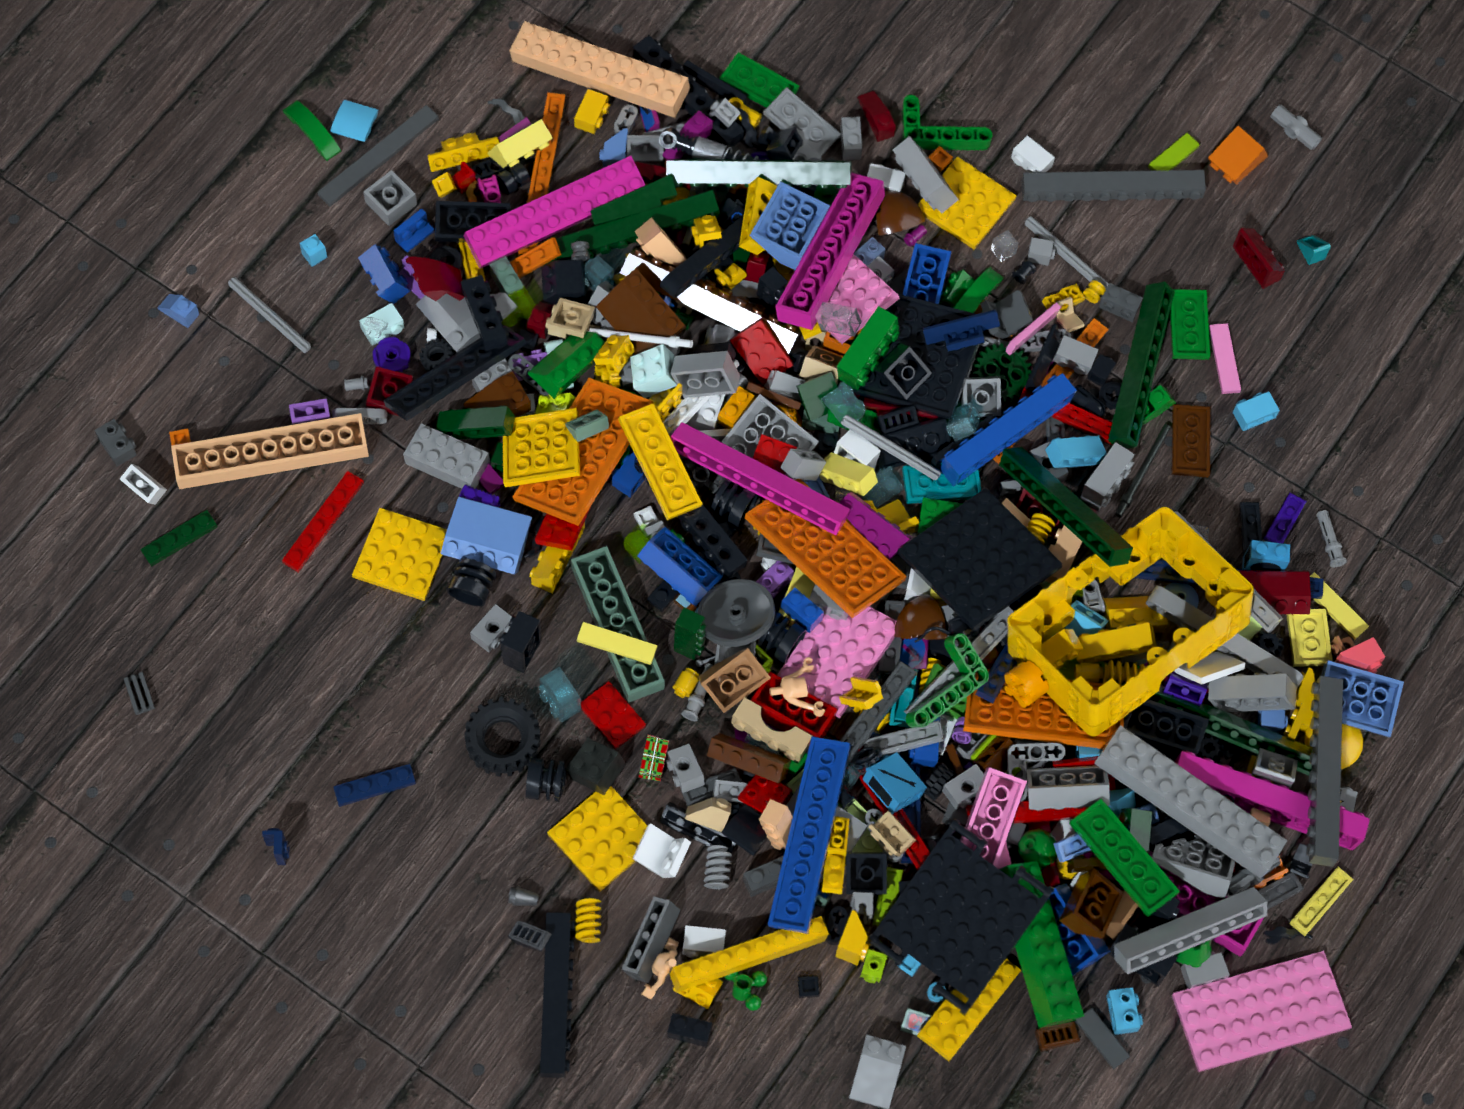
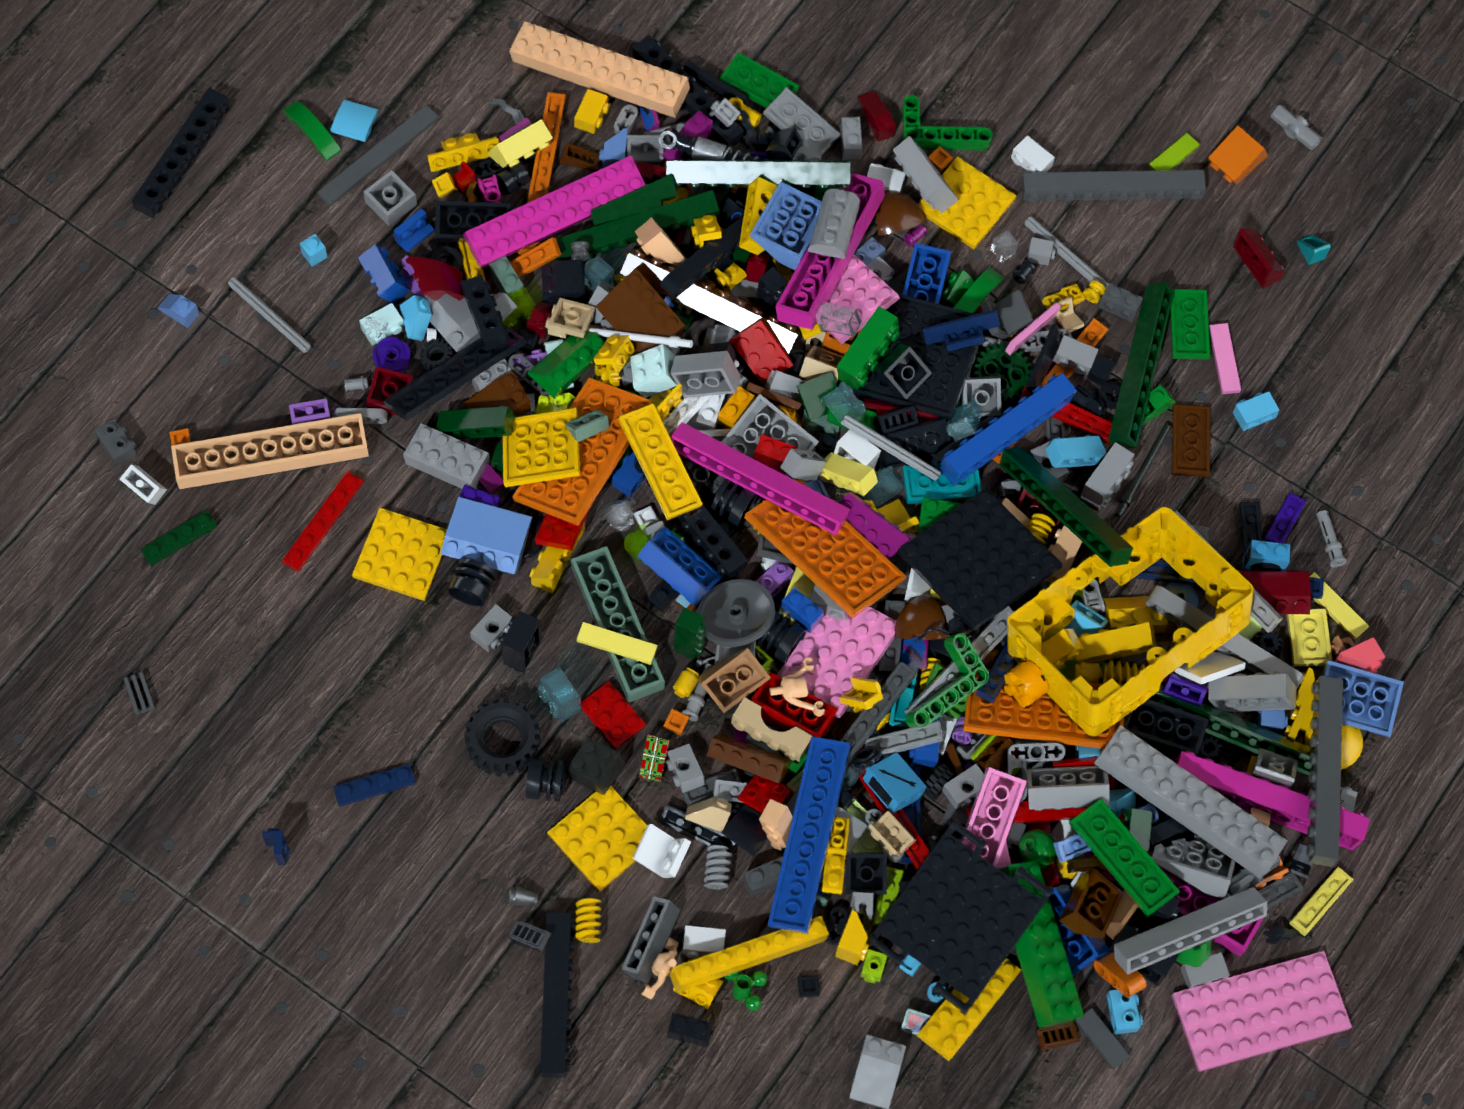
none -> black brick [132,88,230,218]
none -> medium azure slope [399,295,432,341]
none -> reddish brown slope [559,143,600,171]
none -> clear helmet [598,498,636,532]
none -> orange plate [663,709,690,736]
none -> light grey container [808,189,860,259]
none -> orange beam [1094,952,1146,997]

